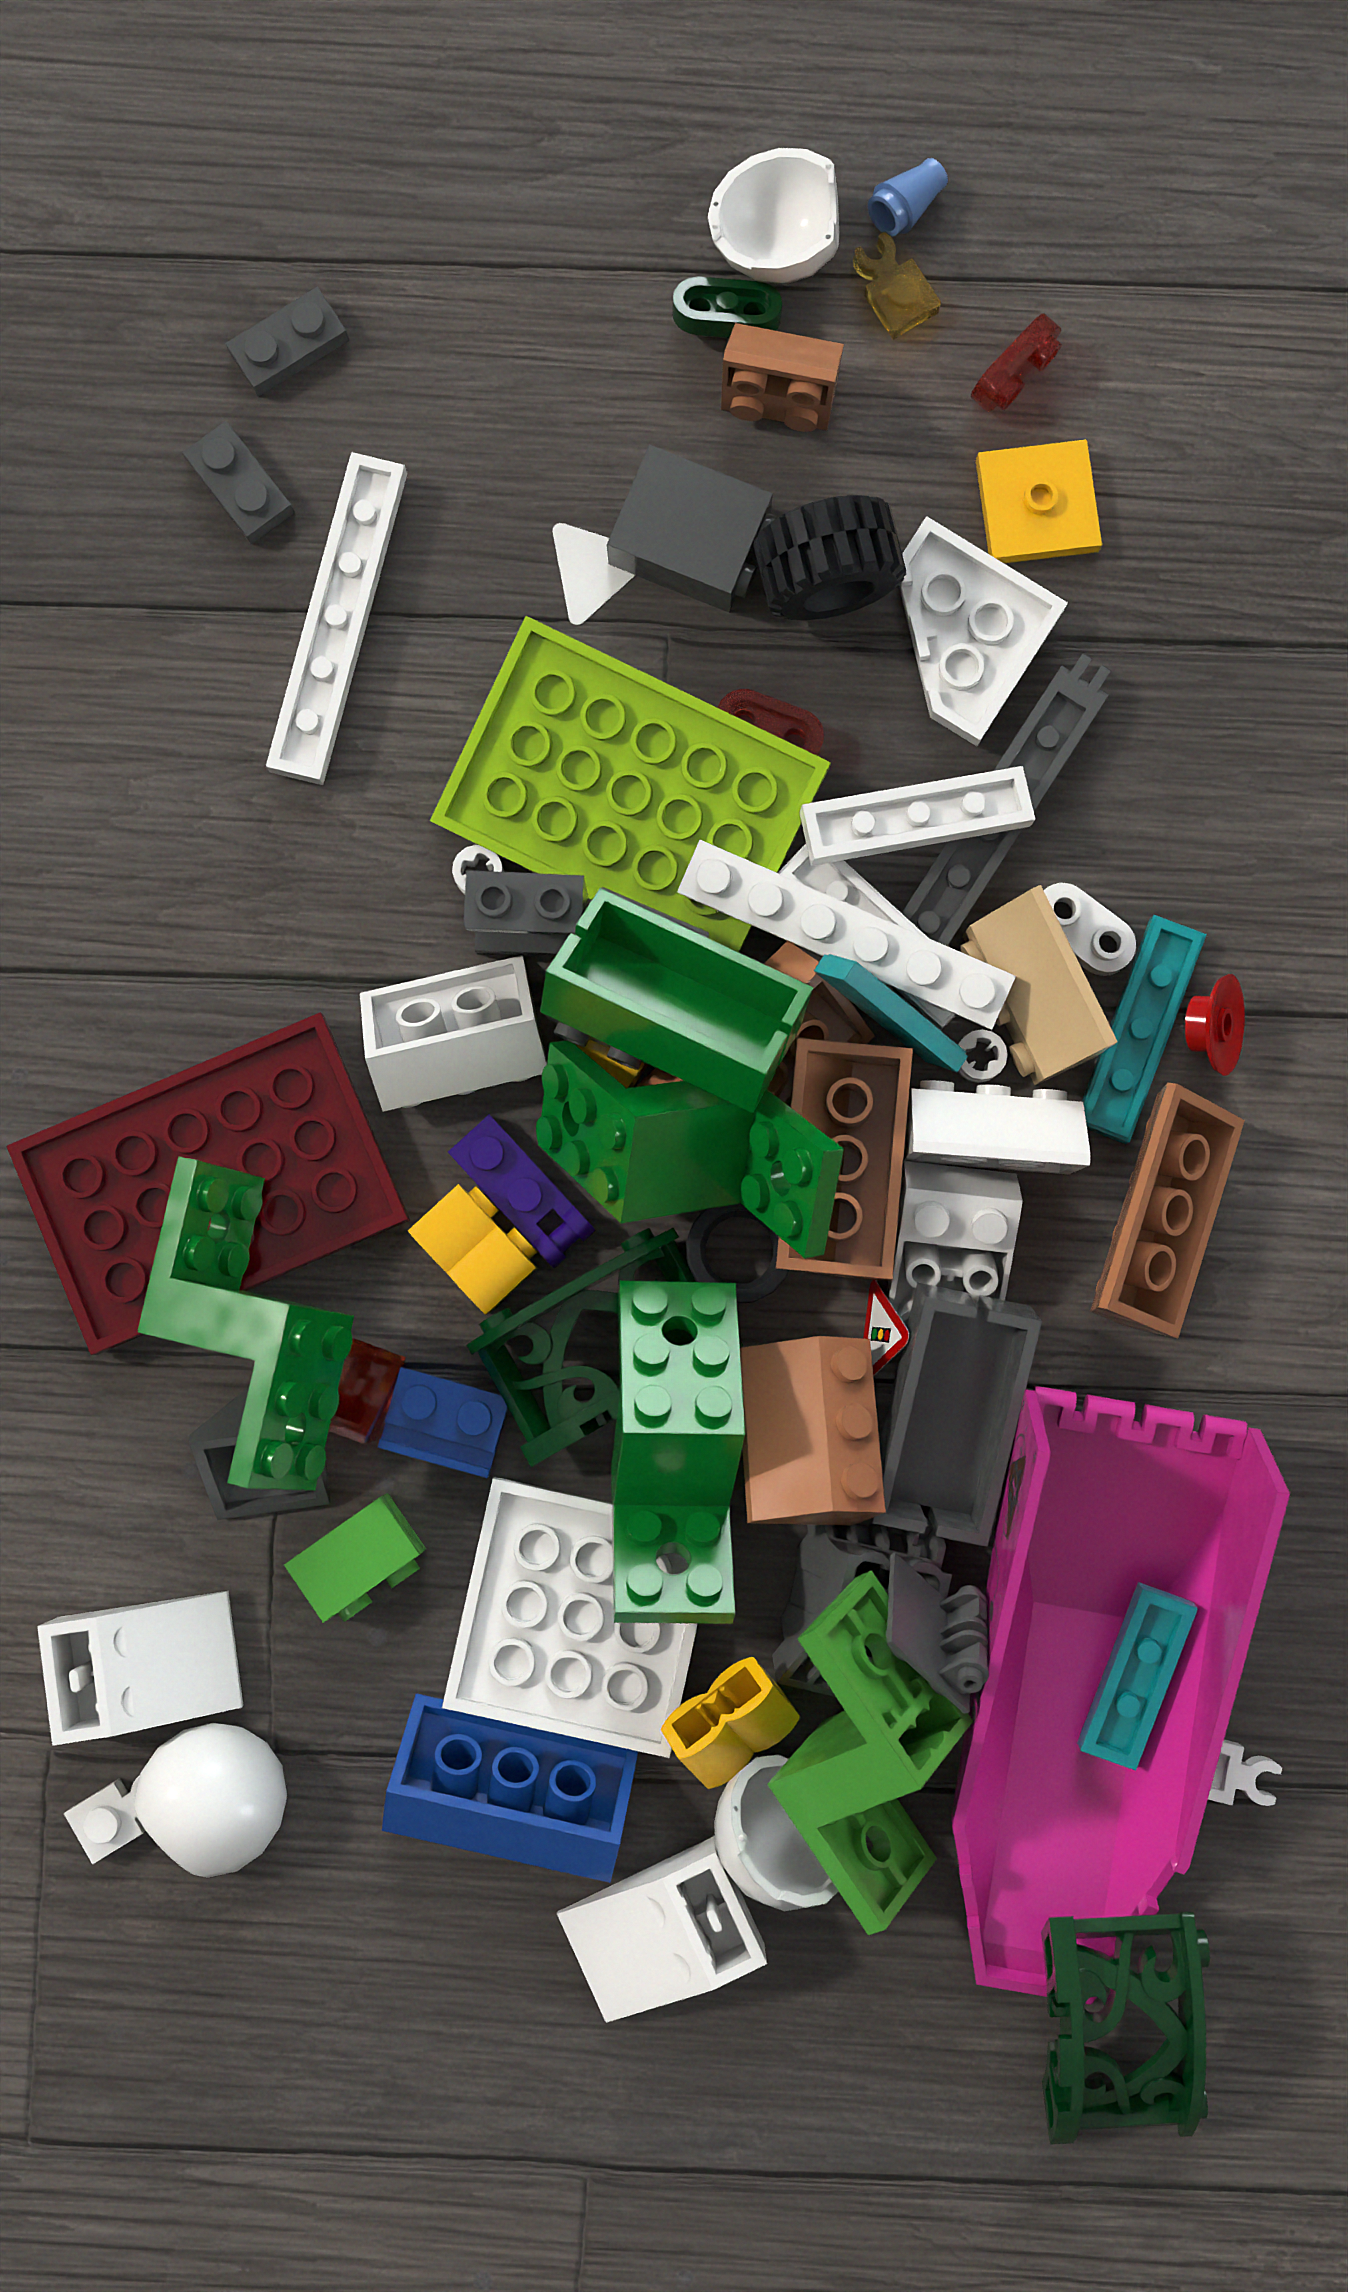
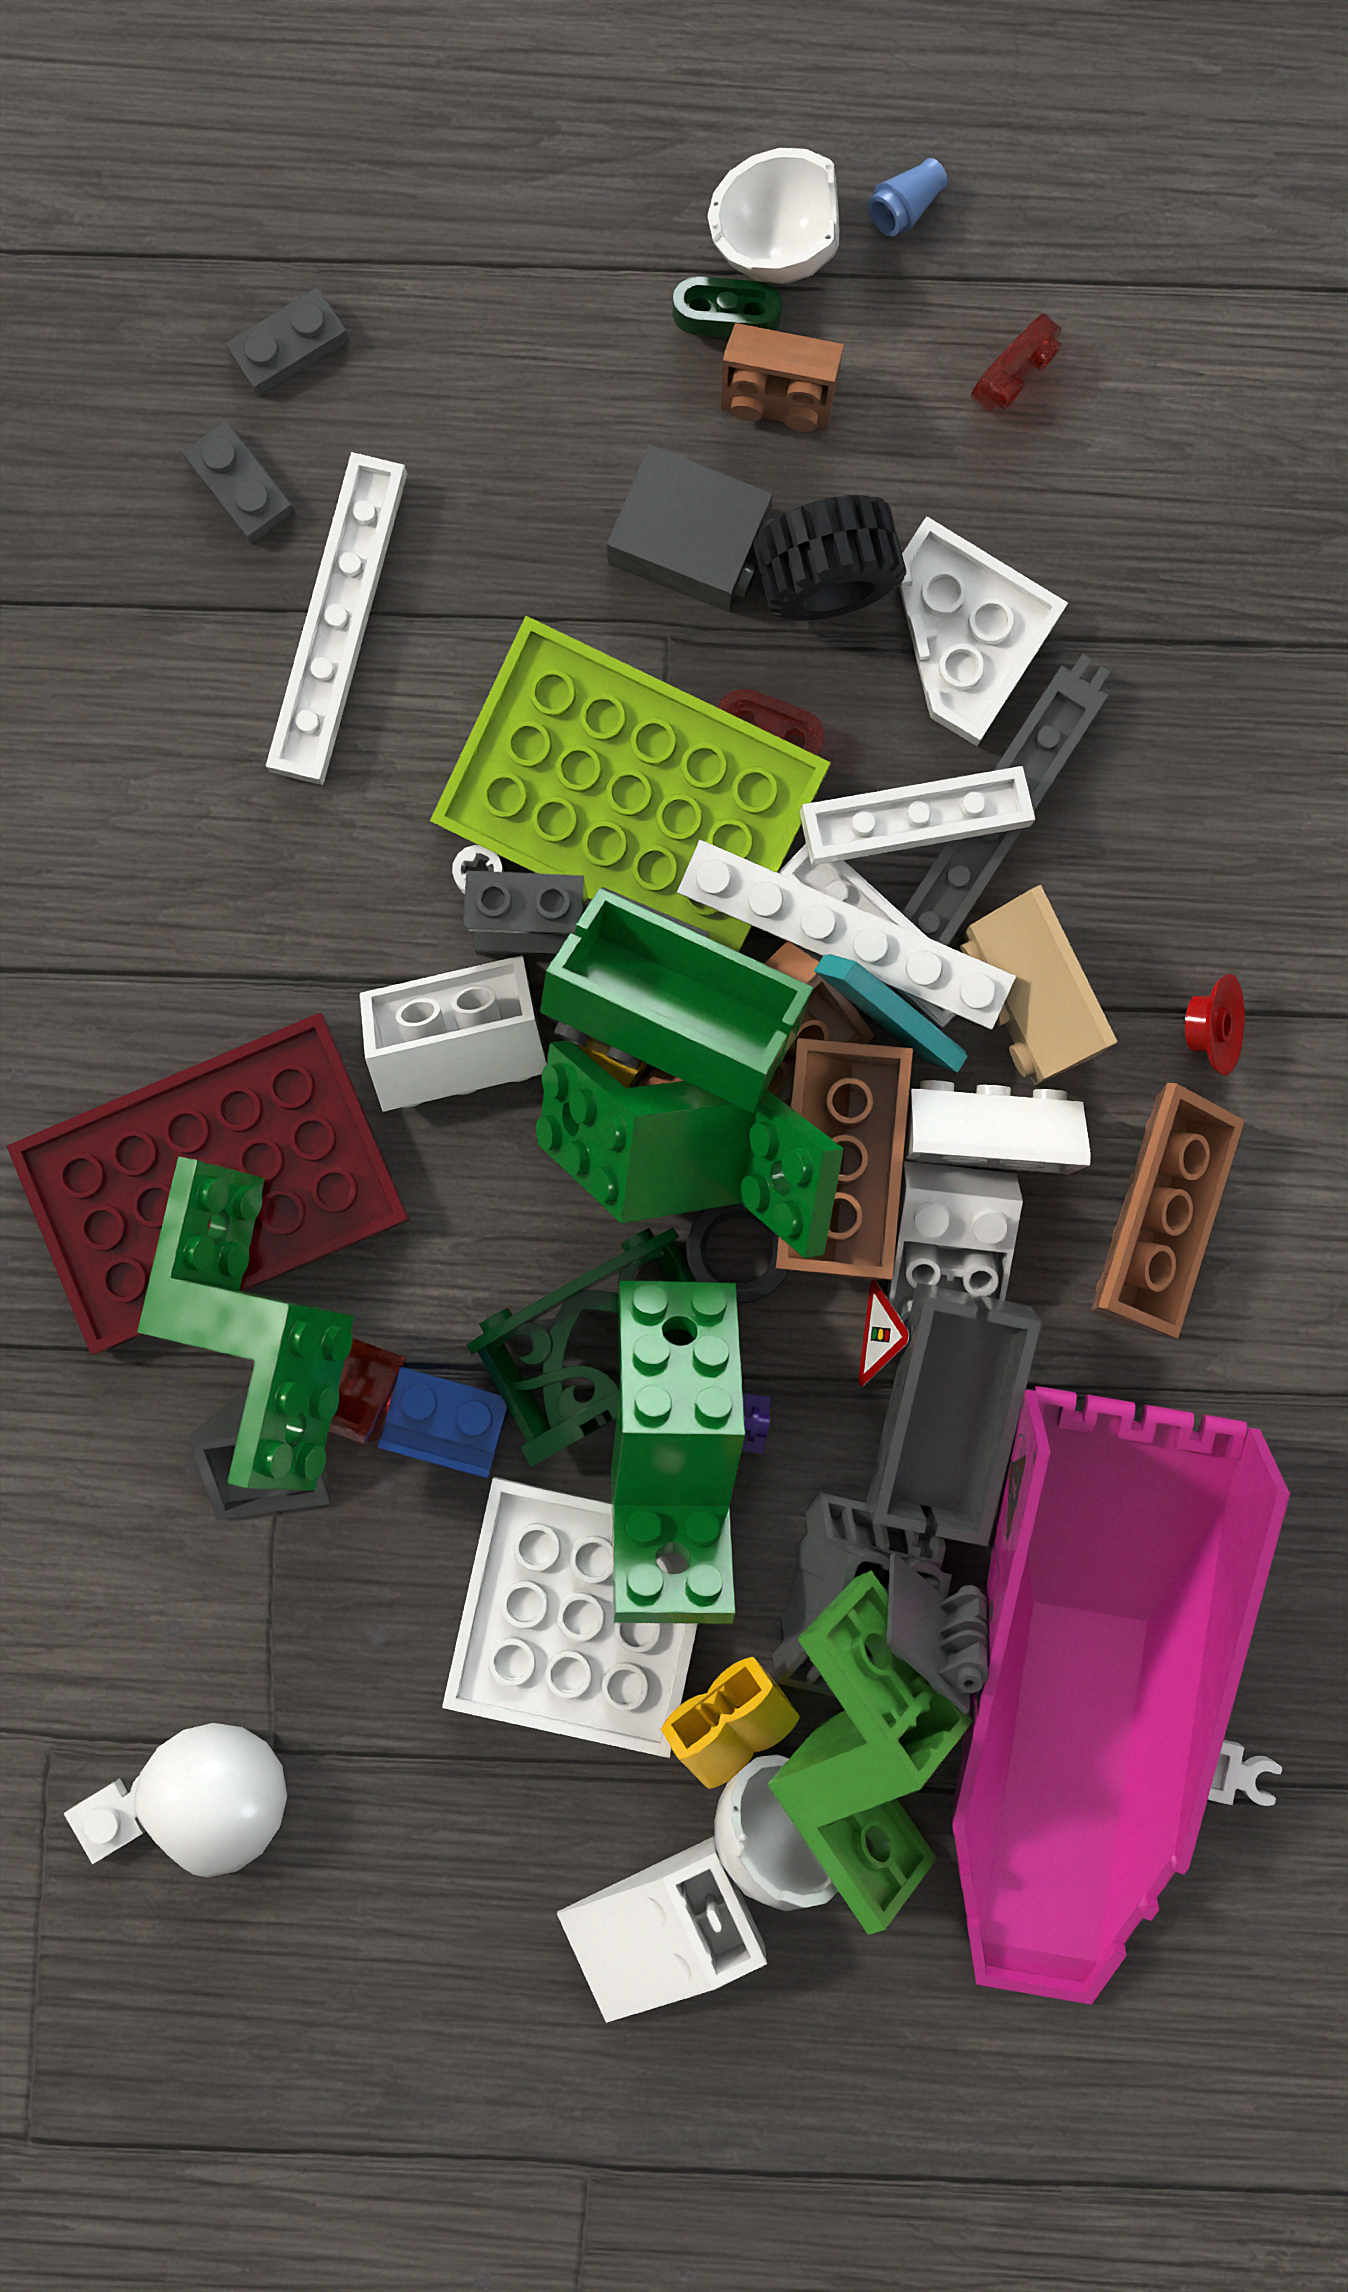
white slope [38,1591,244,1746] -> none
bright green brick [284,1493,426,1623] -> none
blue slope [382,1693,639,1883] -> none
yellow brick [408,1184,538,1315] -> none
dark purple plate [448,1114,596,1269] -> none
white sticker [552,523,635,625] -> none
nougat slope [740,1336,886,1525] -> none
clear yellow plate [853,232,941,340] -> none
white bush [958,1029,1008,1083] -> none
yellow plate [975,439,1102,563] -> none
dark green fence [1041,1911,1210,2145] -> none
white plate [1044,883,1136,976] -> none
teal plate [1077,1582,1198,1771] -> none
teal tile [1082,915,1207,1144] -> none

